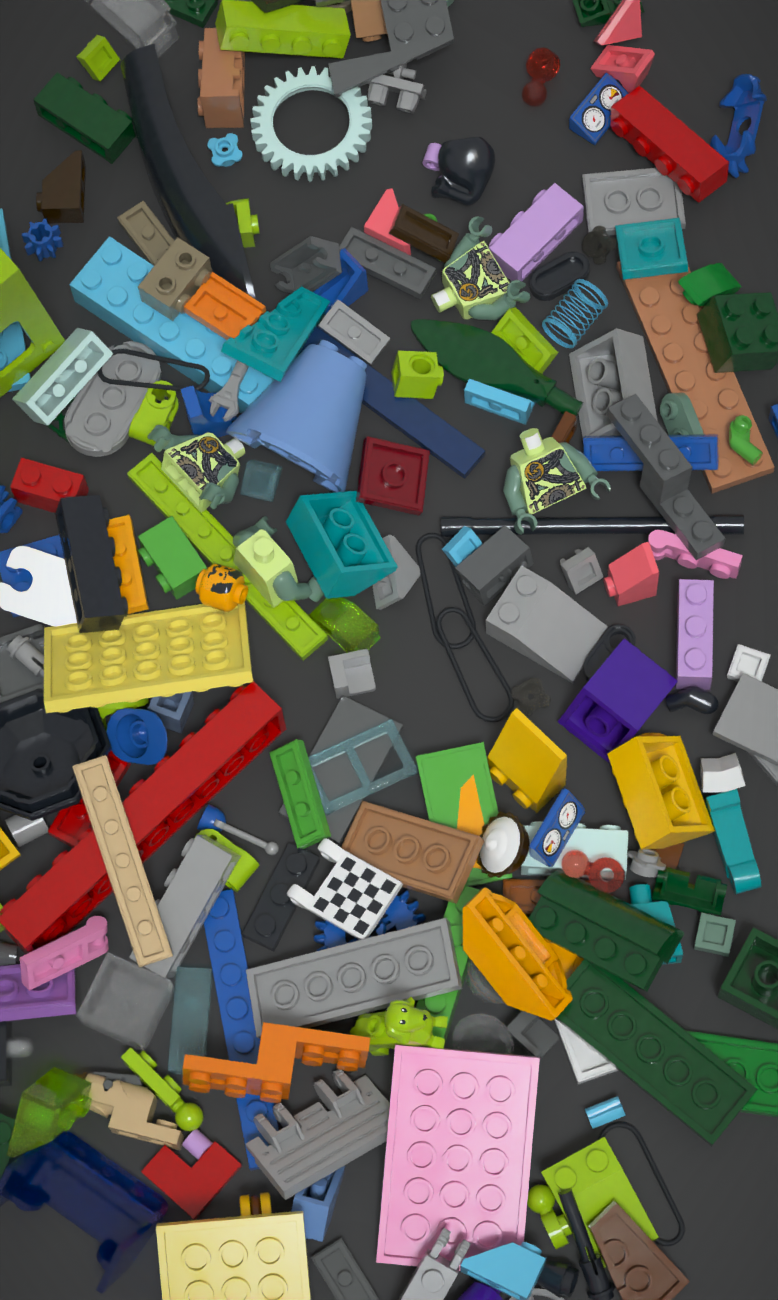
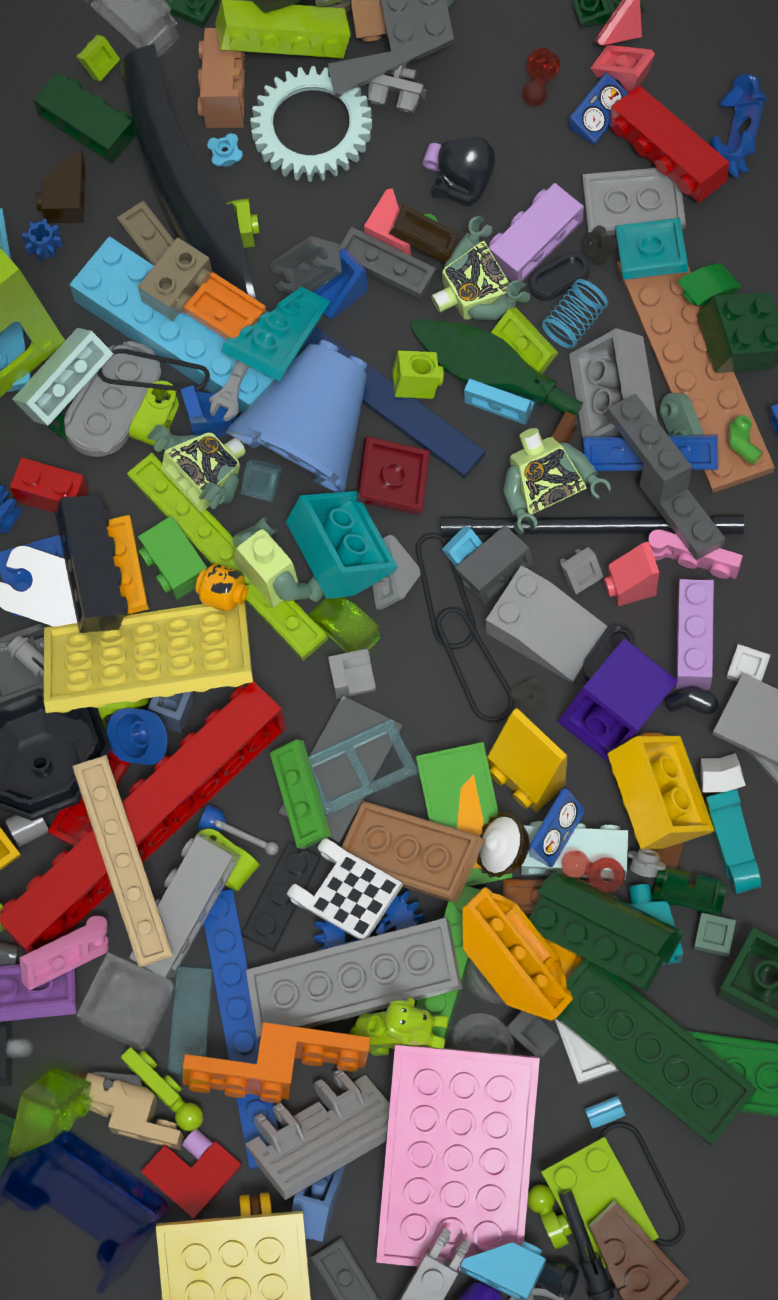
light grey plate [318,300,390,366] -> none

